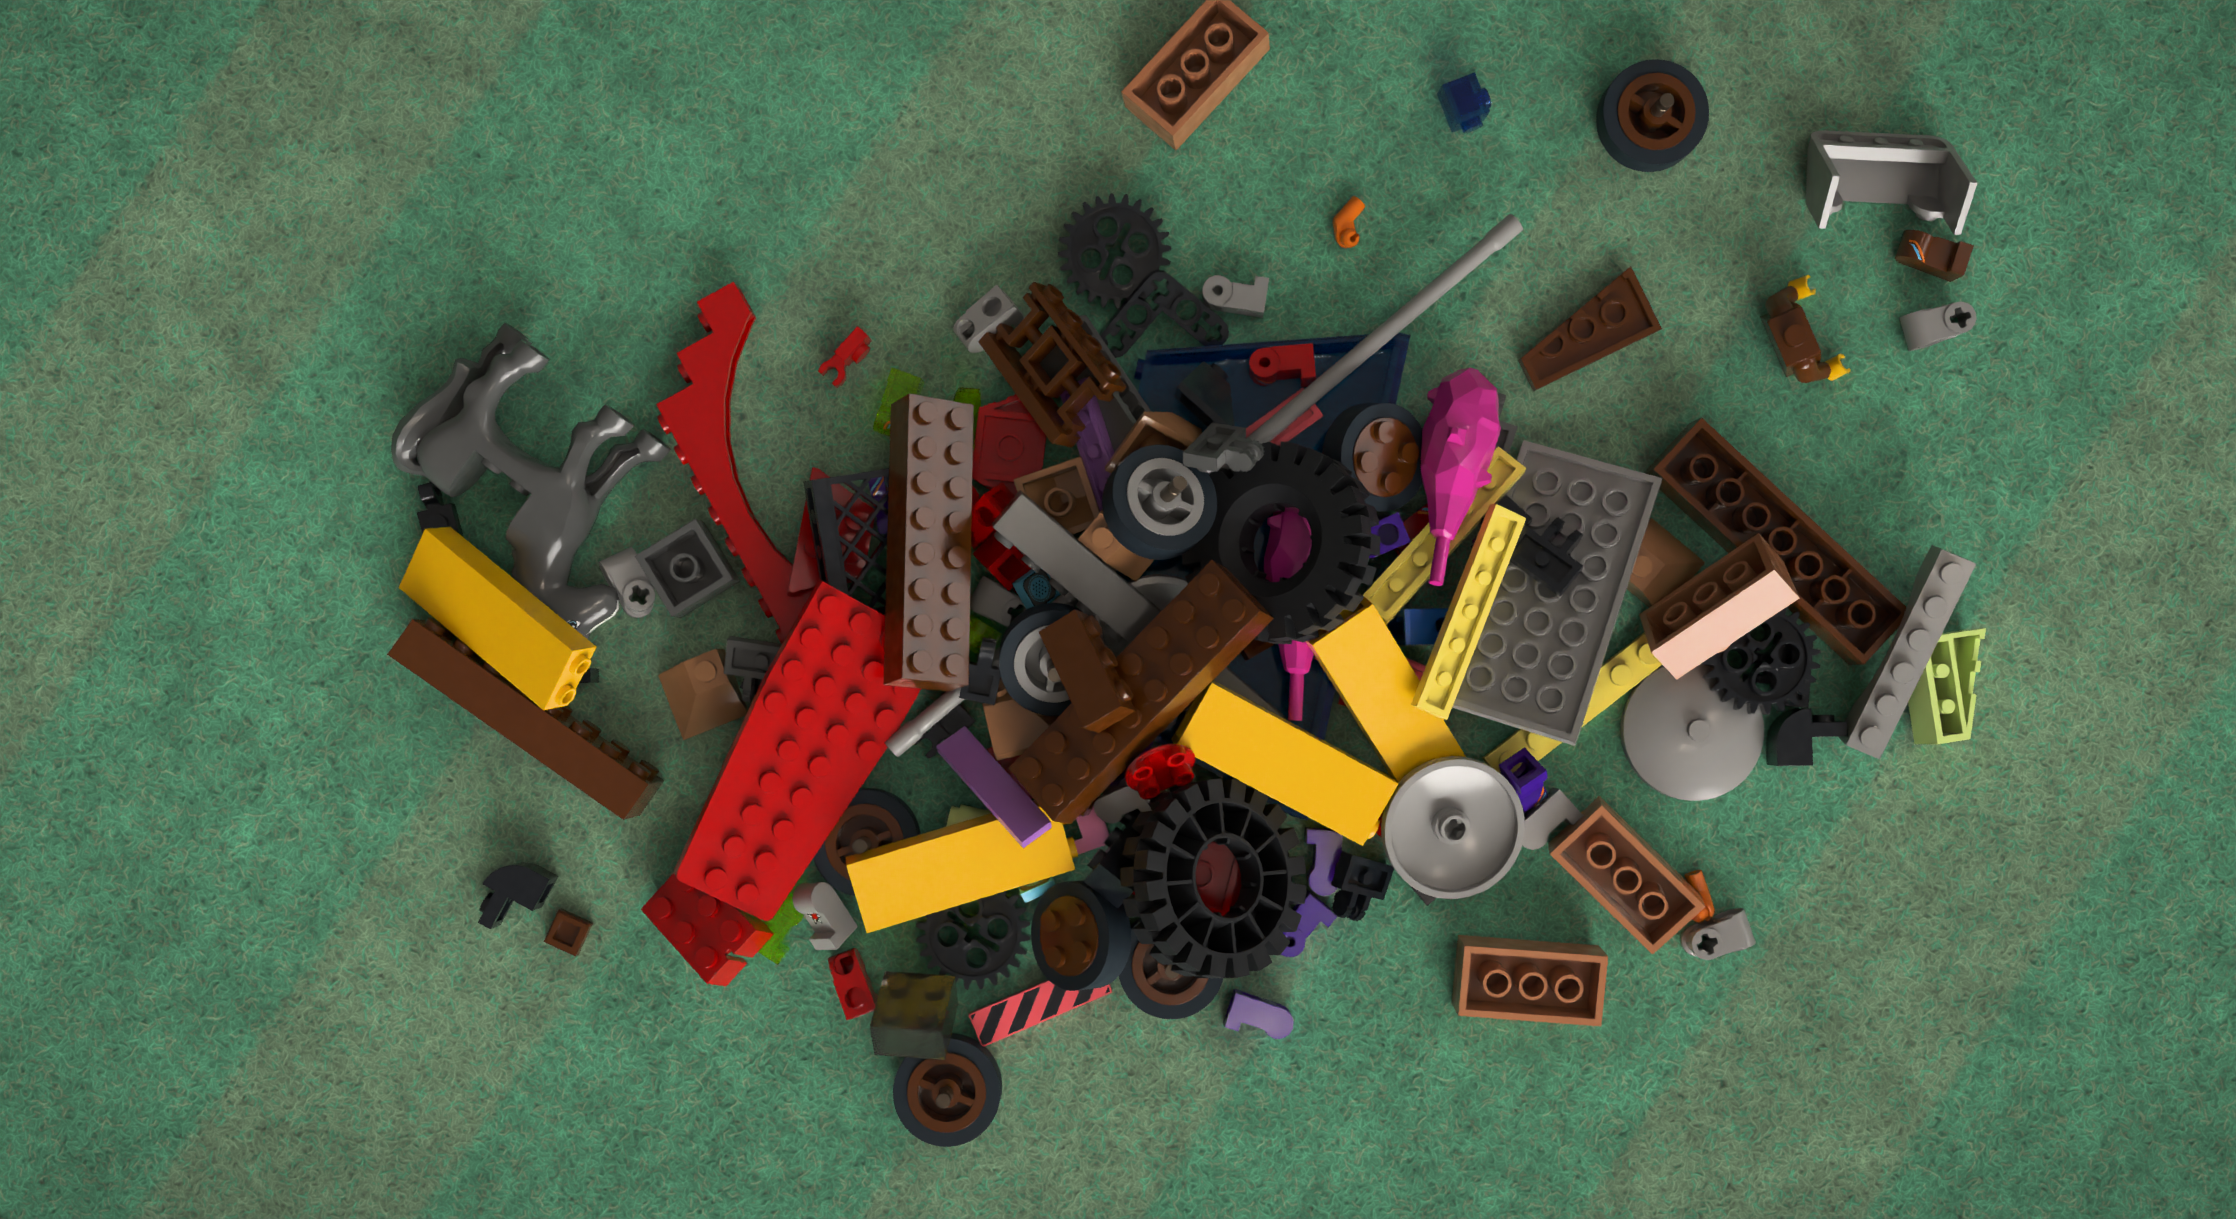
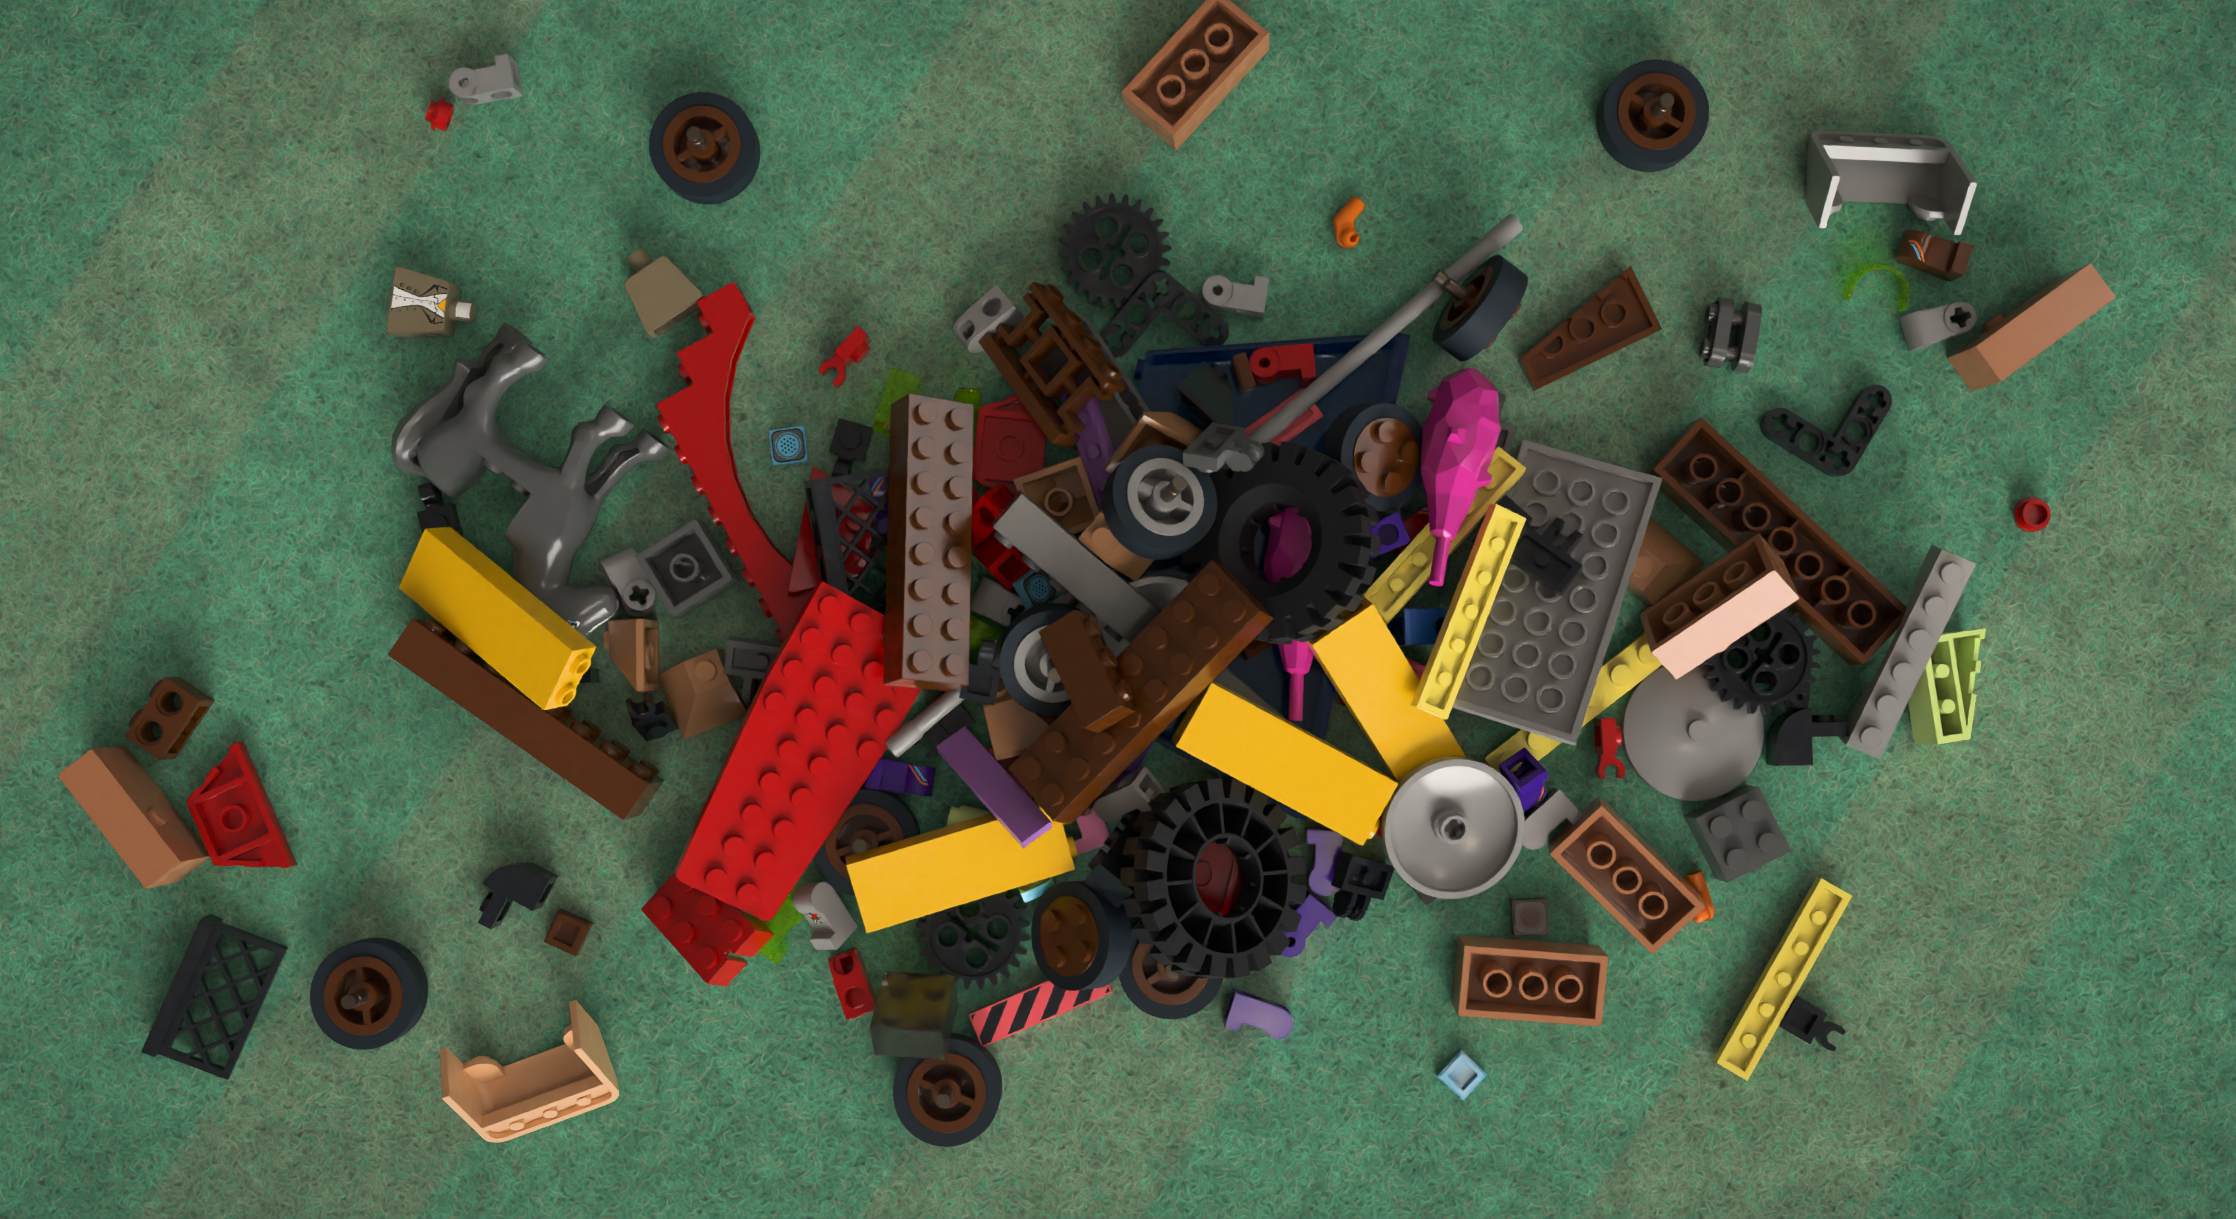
red dish [1125,744,1195,799] -> none
clear blue brick [1437,72,1491,133] -> none
light grey piece [1680,908,1756,960] -> none
reddish brown torso [1760,275,1851,383] -> none
none -> nougat brick [57,746,210,889]
none -> reddish brown brick [124,677,215,760]
none -> black fence [141,914,288,1080]
none -> red wing [186,742,298,868]
none -> wheel [310,938,428,1050]
none -> dark tan torso [386,266,477,339]
none -> red plate [425,97,455,132]
none -> light nougat windscreen [440,1000,619,1143]
none -> light grey leg [449,53,523,105]
none -> medium nougat slope [604,619,660,691]
none -> dark tan torso [624,248,706,339]
none -> black plate [626,691,679,742]
none -> wheel [649,92,760,204]
none -> tile [769,426,810,466]
none -> black plate [829,418,874,477]
none -> dark purple leg [865,757,936,796]
none -> reddish brown tile [1231,352,1256,394]
none -> black wheel [1431,255,1528,362]
none -> medium azure tile [1436,1048,1487,1100]
none -> tile [1510,897,1549,936]
none -> red plate [1593,718,1625,779]
none -> dark grey brick [1684,785,1791,883]
none -> dark grey brick [1699,297,1762,373]
none -> light yellow plate [1712,877,1852,1081]
none -> black beam [1760,385,1892,477]
none -> black plate [1779,995,1846,1051]
none -> clear neon green helmet [1843,261,1910,312]
none -> nougat brick [1947,263,2116,391]
none -> red plate [2013,497,2051,532]

